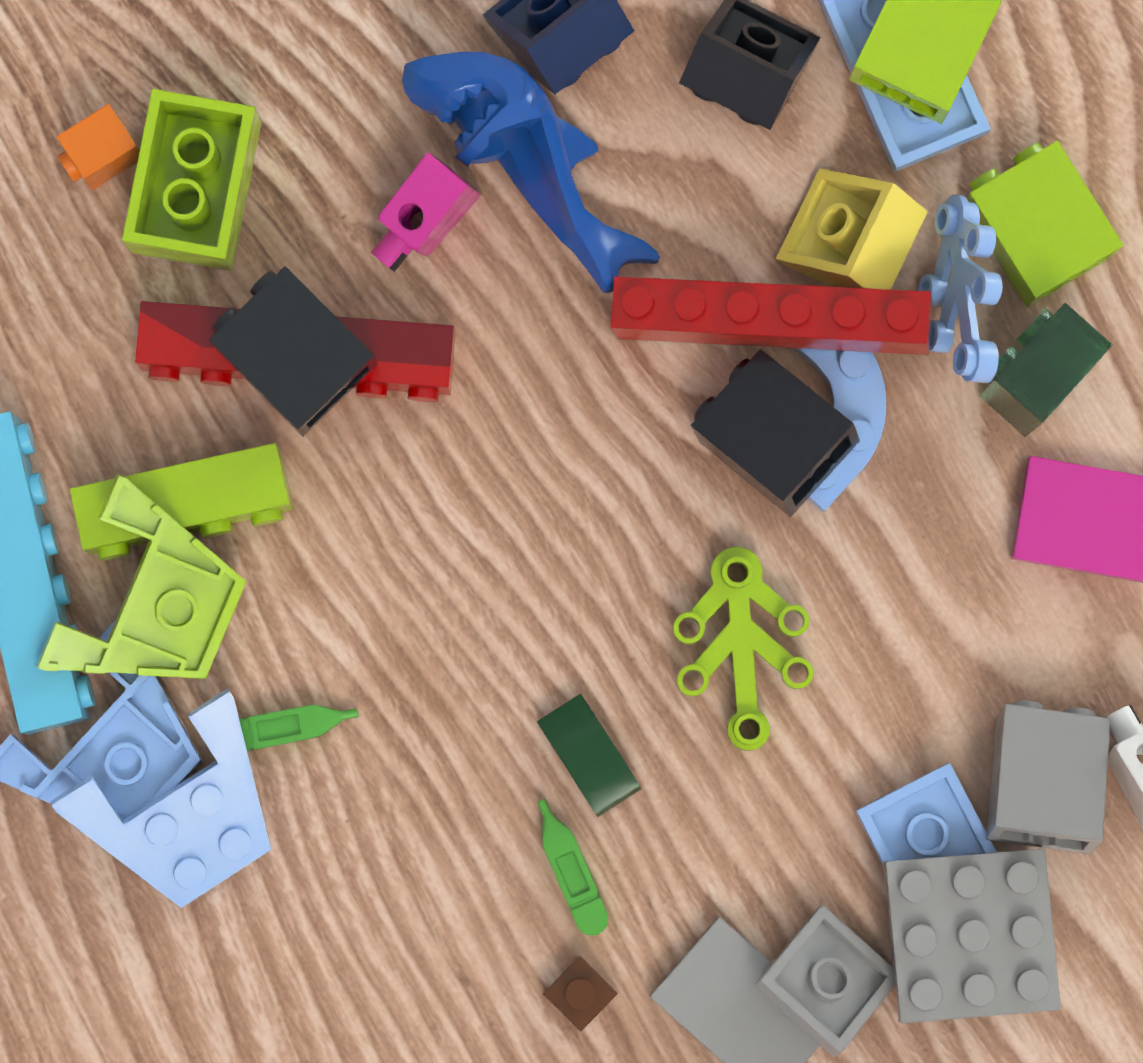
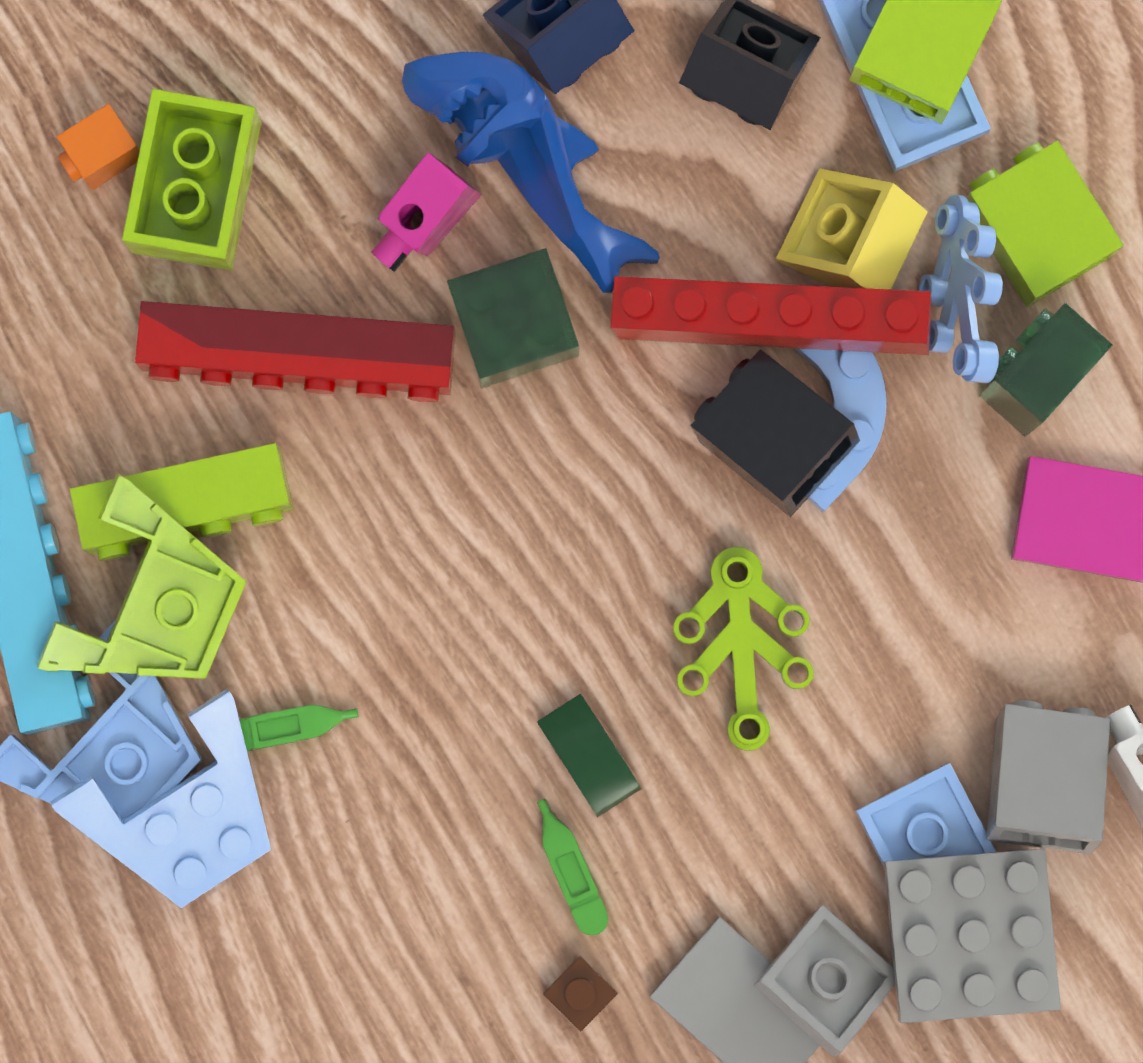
black brick [209,266,378,437] -> none
none -> clear green brick [447,248,579,389]

